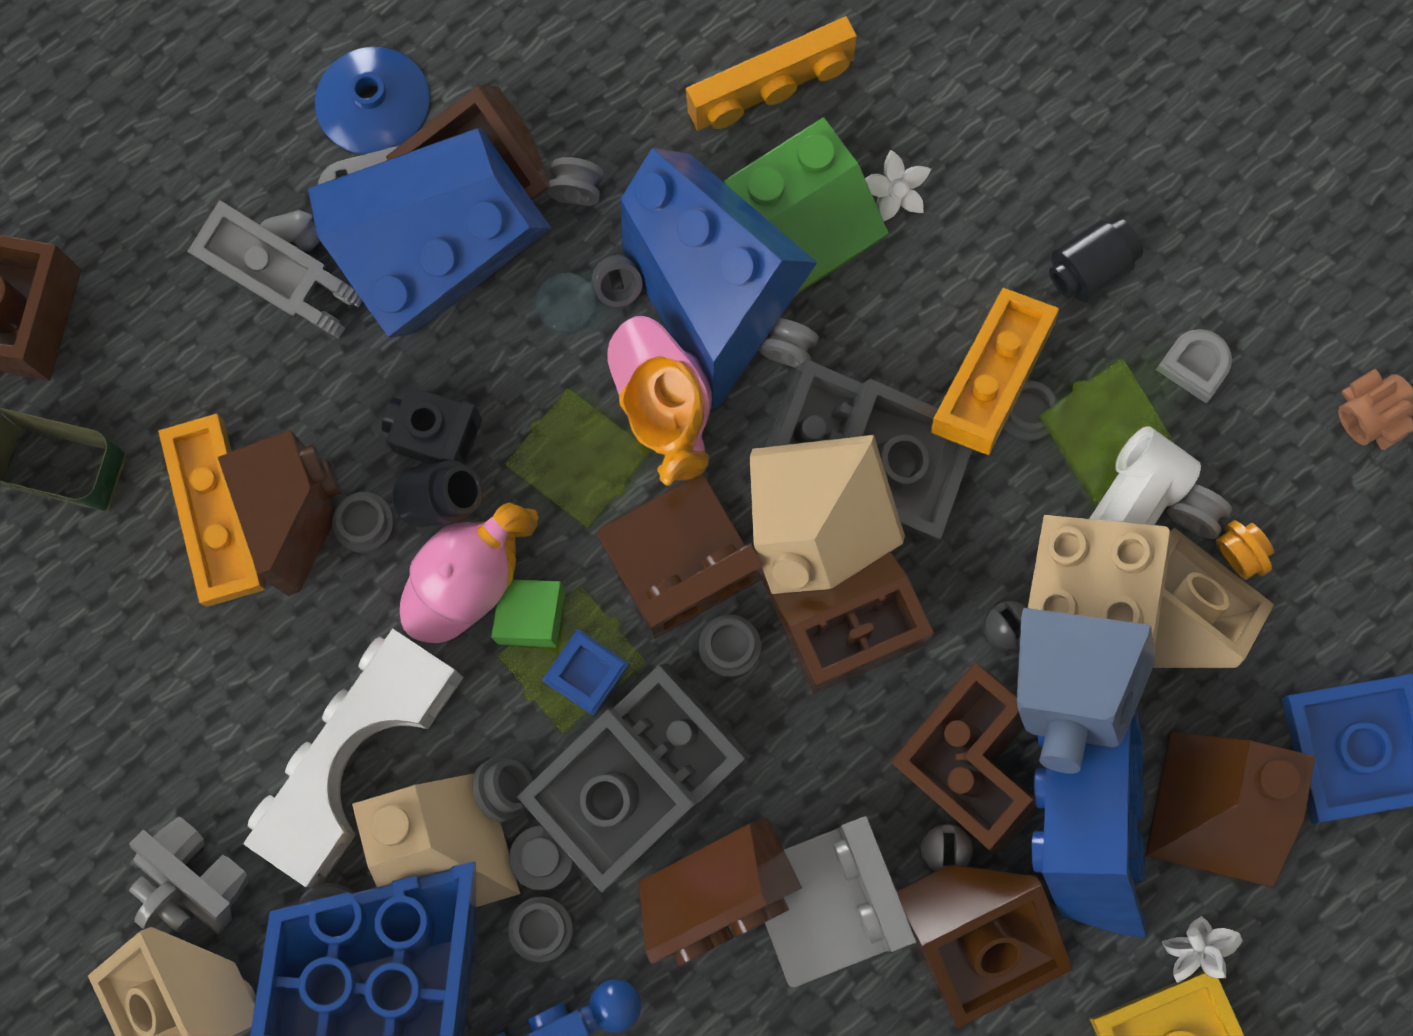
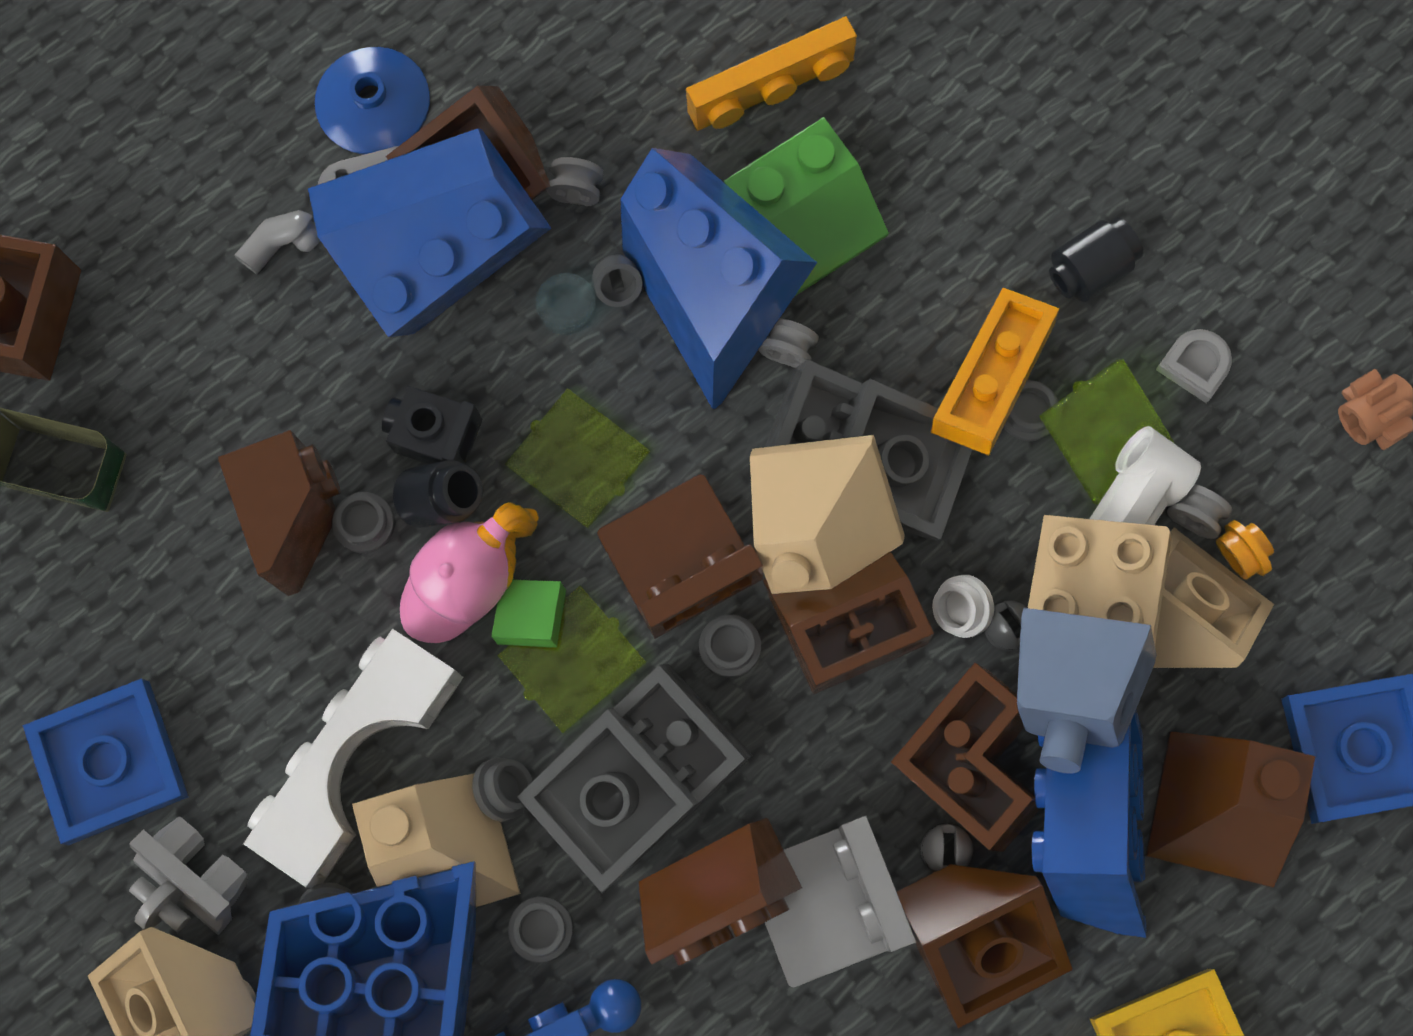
light orange plate [158,414,266,607] -> none
light grey hinge [187,200,362,339] -> none
dark grey plate [509,826,574,891] -> none
blue tile [542,629,630,717] -> none
light orange hair [607,316,712,486] -> none
white plant [865,150,931,221] -> none
white plant [1162,916,1243,983] -> none
none -> blue plate [23,678,189,845]
none -> white plate [932,575,994,638]

